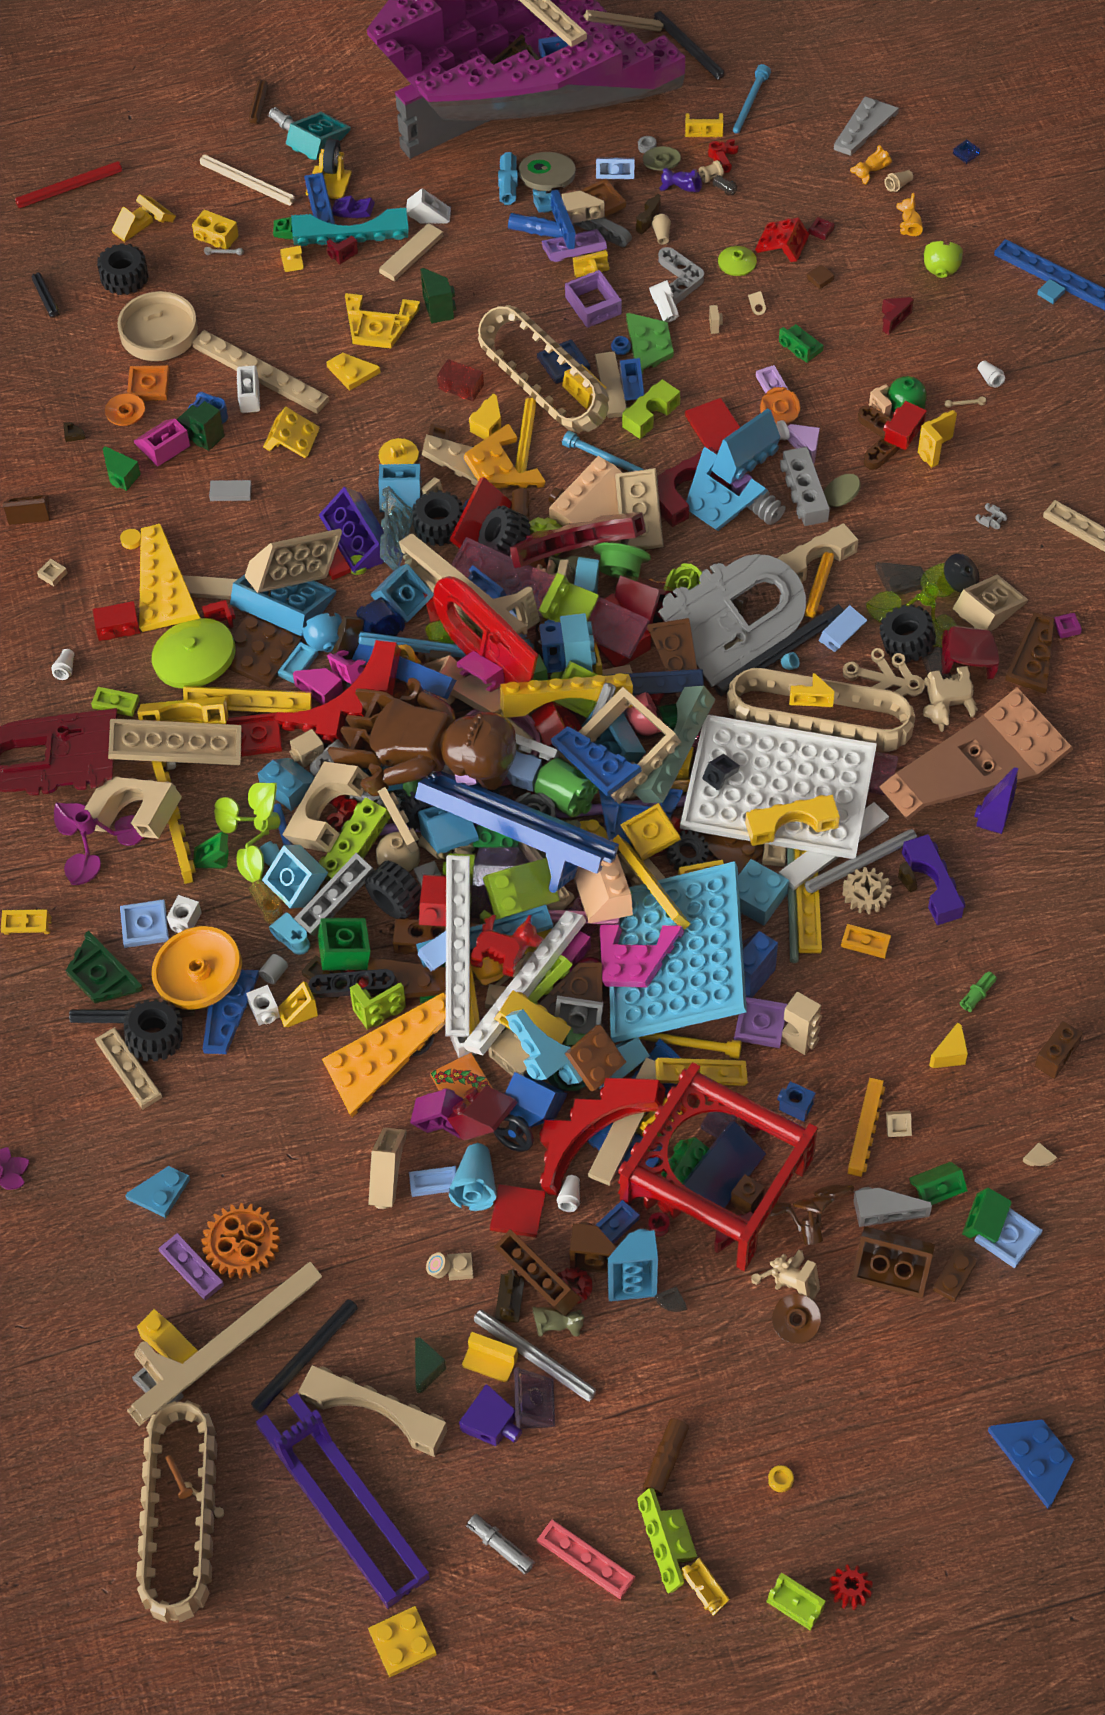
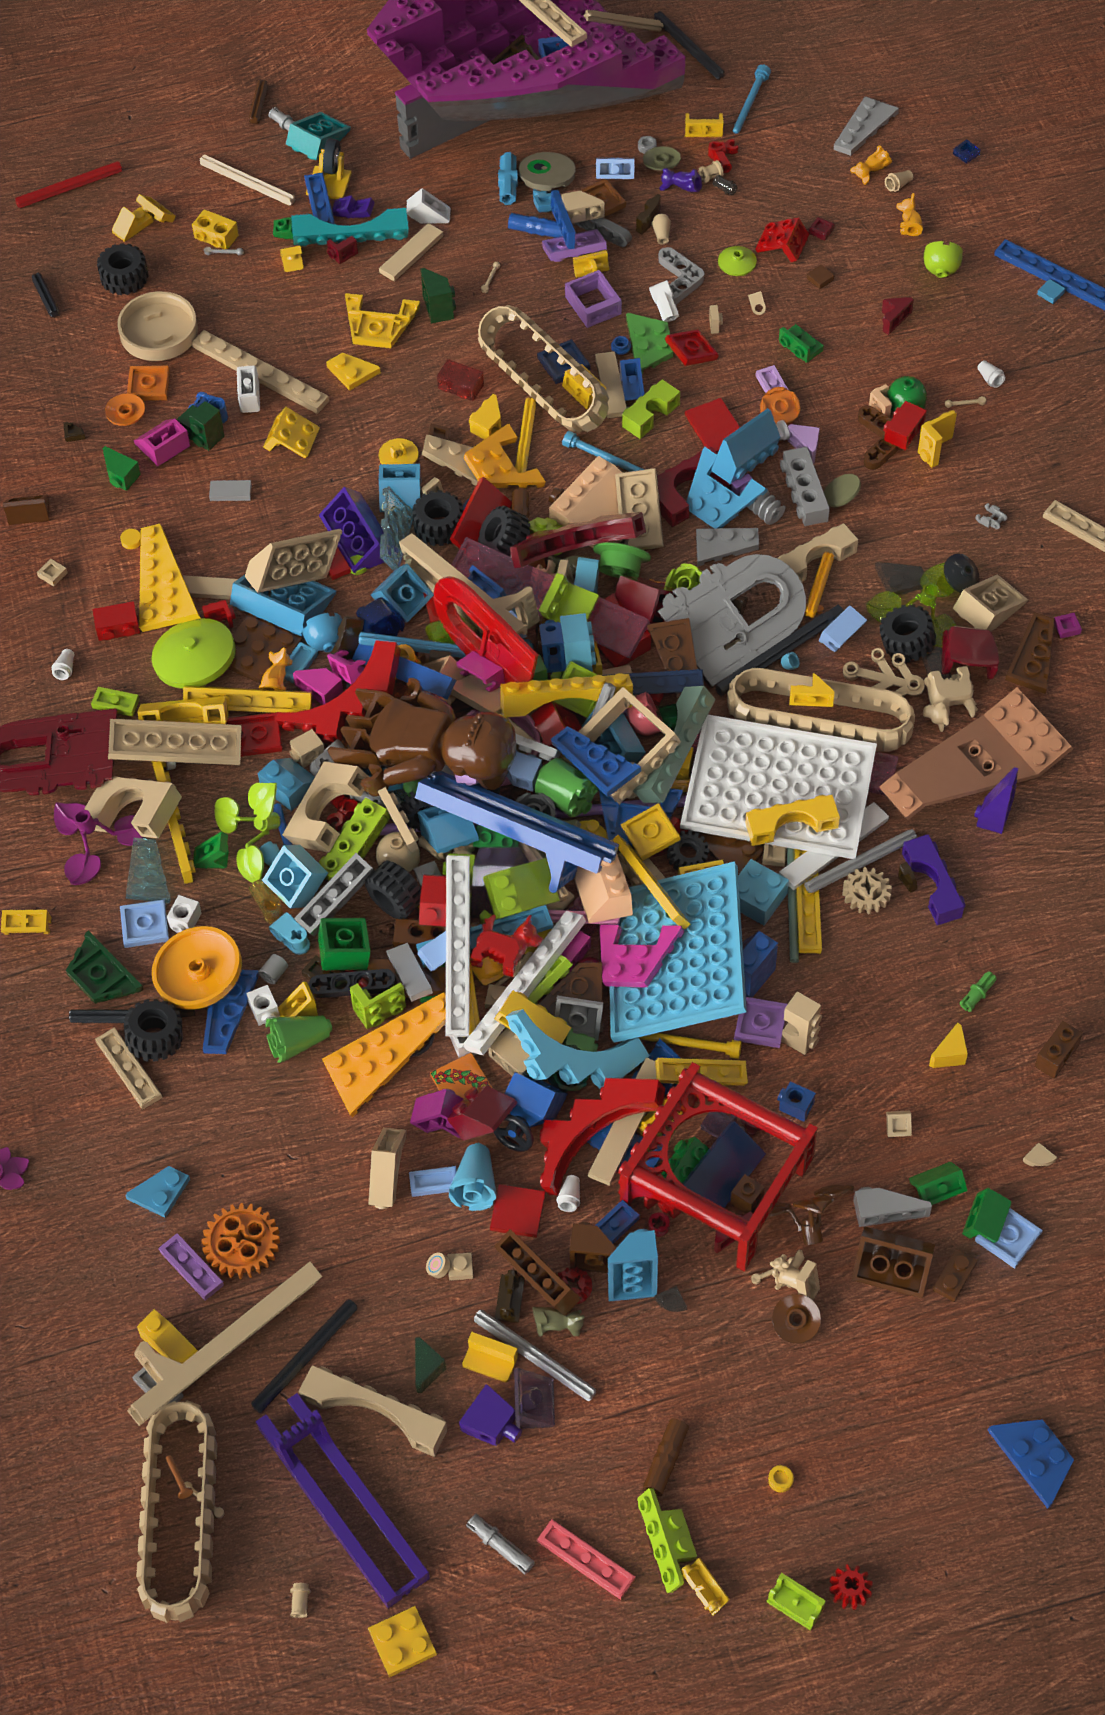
dark orange plate [564,1025,626,1091] -> none
black bracket [702,754,740,790] -> none
light orange plate [841,924,891,959] -> none
light orange piece [847,1078,885,1177] -> none
none -> clear light blue wing [126,837,171,903]
none -> light orange animal [259,648,293,691]
none -> bright green cone [266,1015,332,1063]
none -> tan pin [290,1583,311,1618]
none -> light grey tile [386,943,433,1002]
none -> tan hinge [481,261,500,293]
none -> red tile [665,329,719,366]
none -> light grey wing [696,528,759,567]

